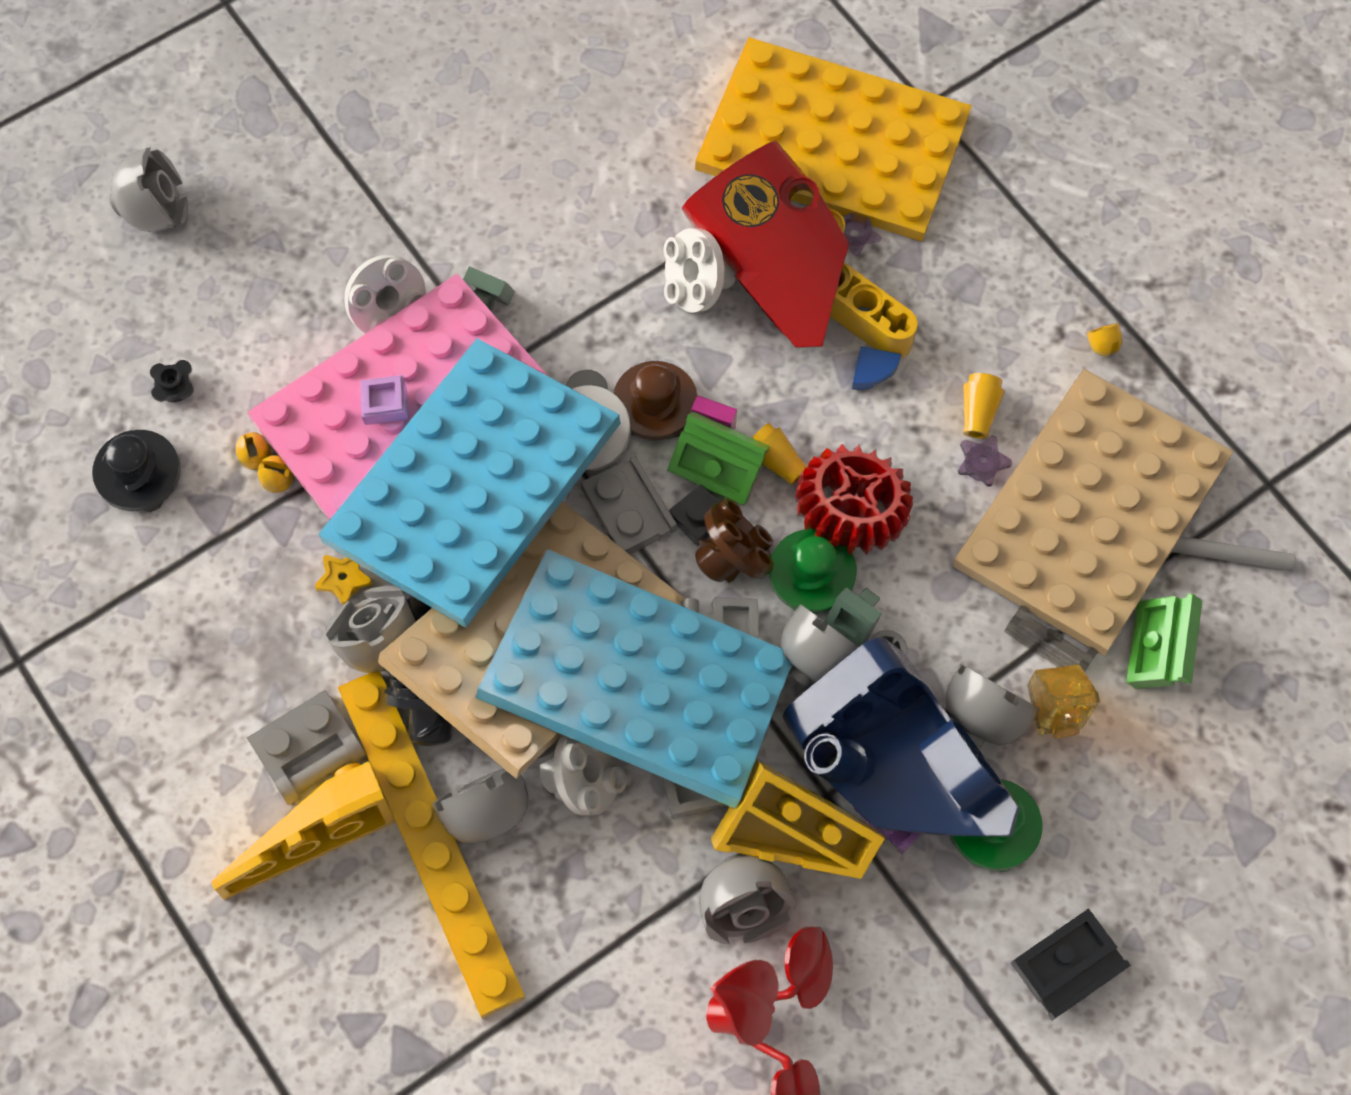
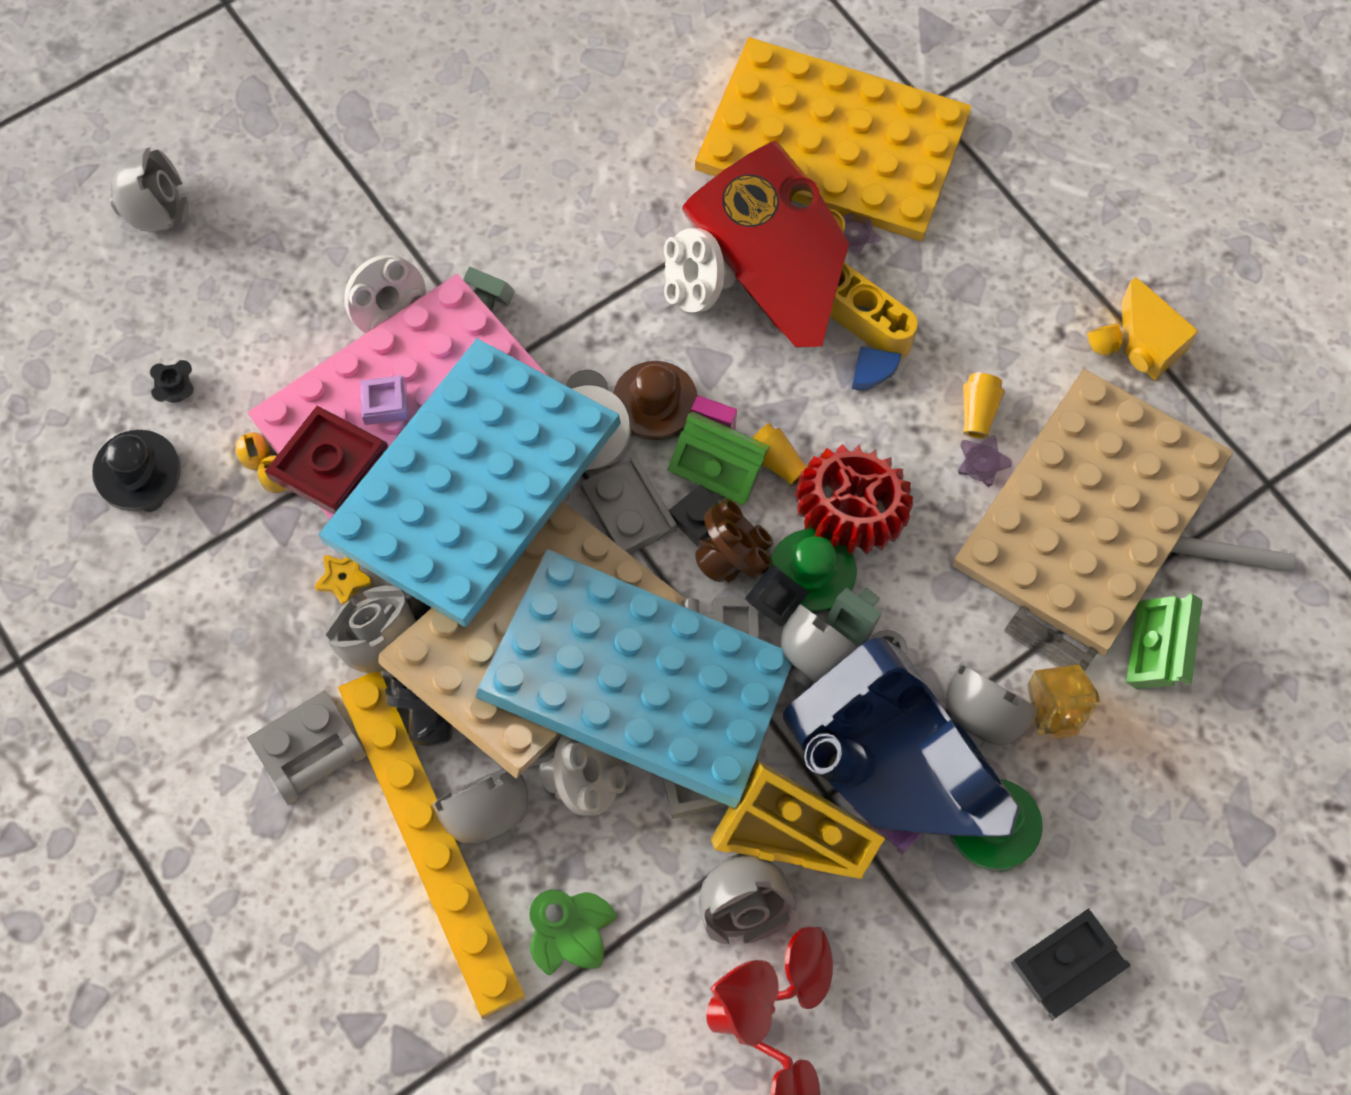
yellow wedge [211,762,396,900] -> none
none -> dark red tile [265,405,389,514]
none -> bright green plate [529,889,617,975]
none -> black plate [745,564,809,627]
none -> yellow slope [1122,277,1198,380]

